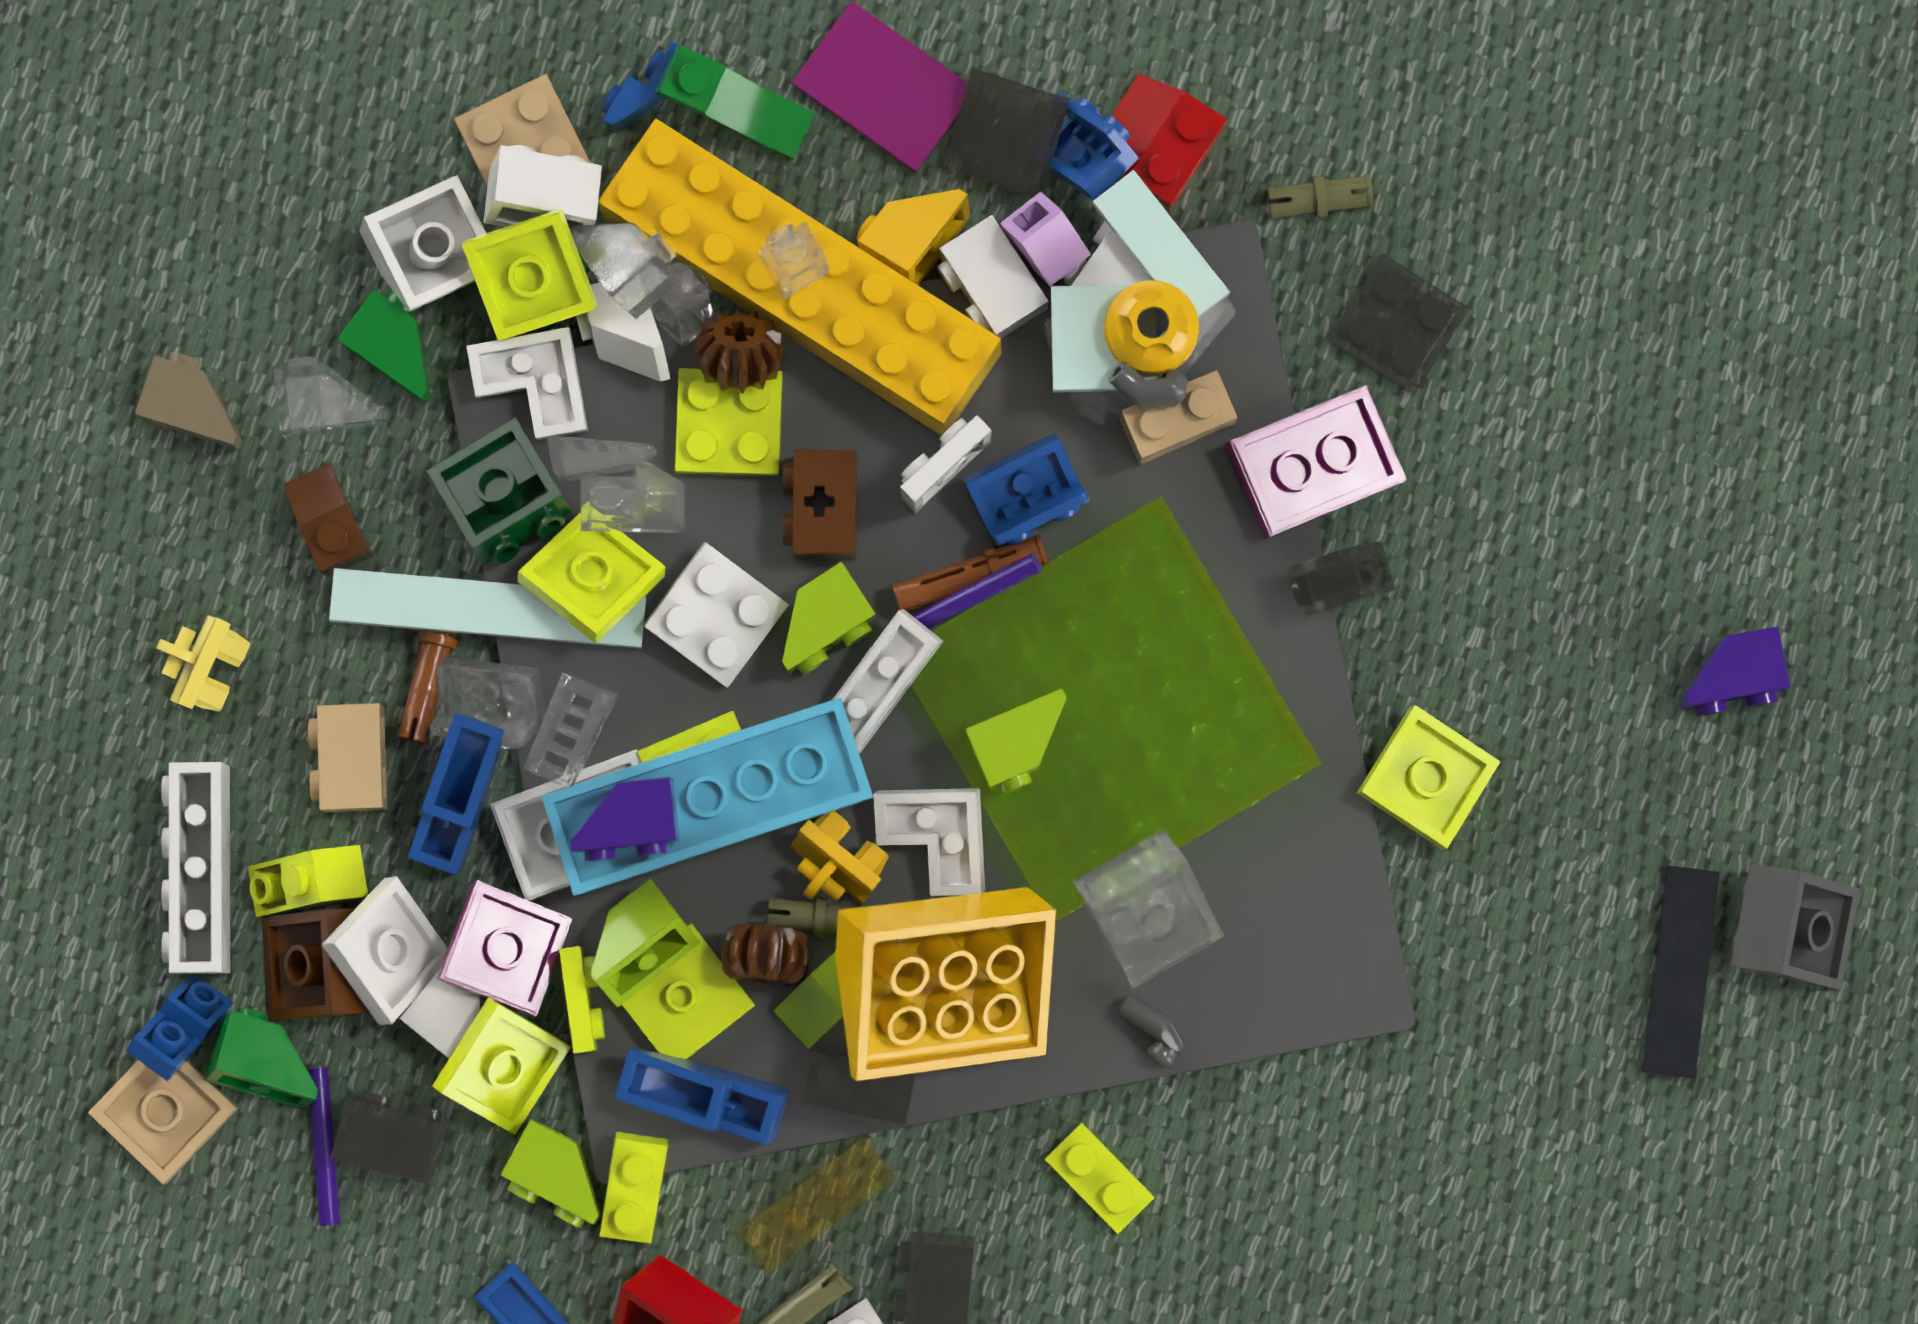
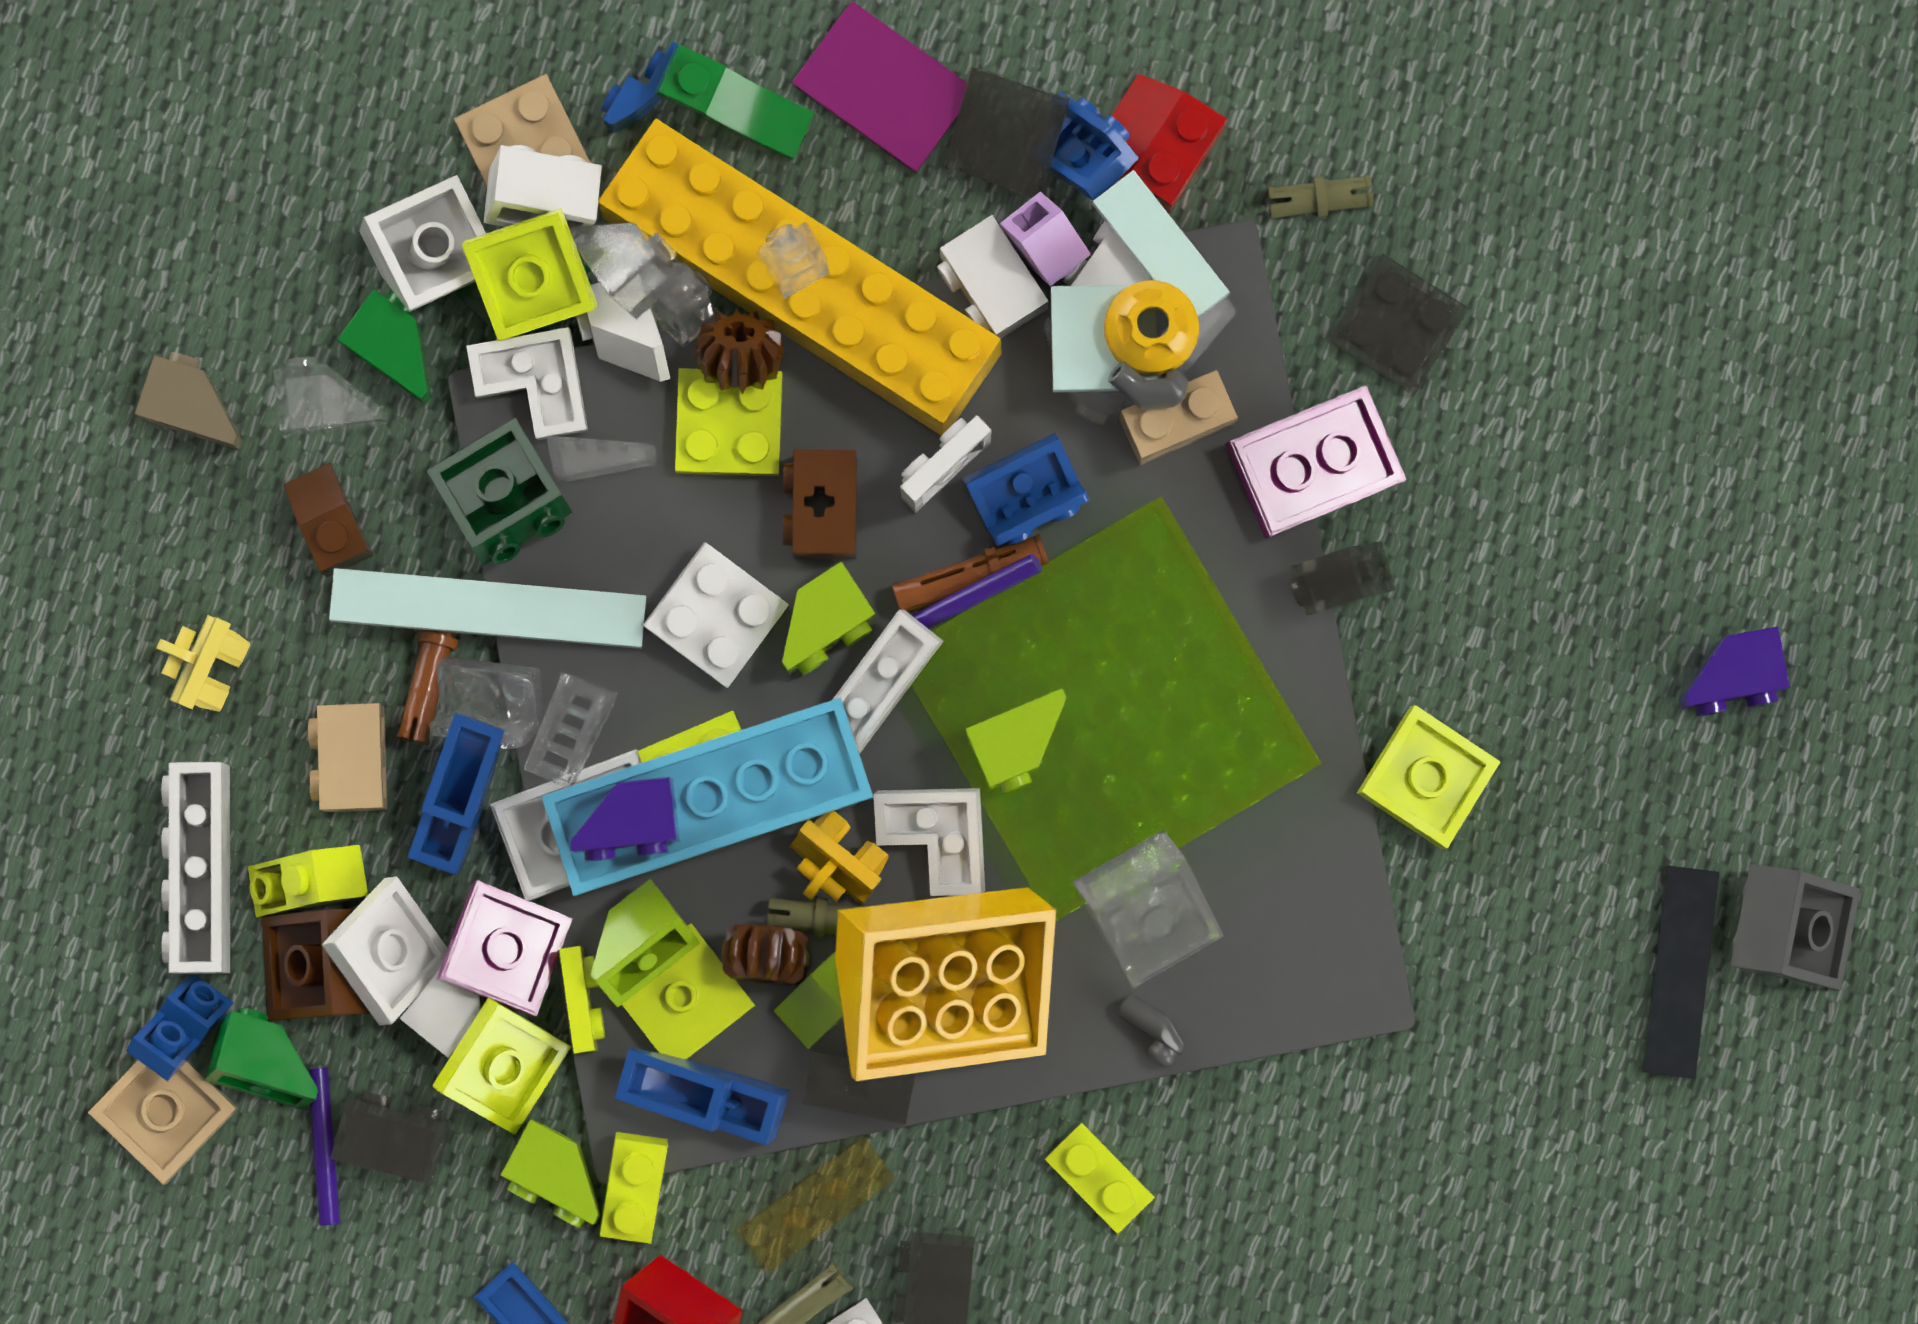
neon yellow plate [518,505,666,644] -> none
clear slope [580,457,685,533] -> none
yellow slope [857,189,970,286] -> none

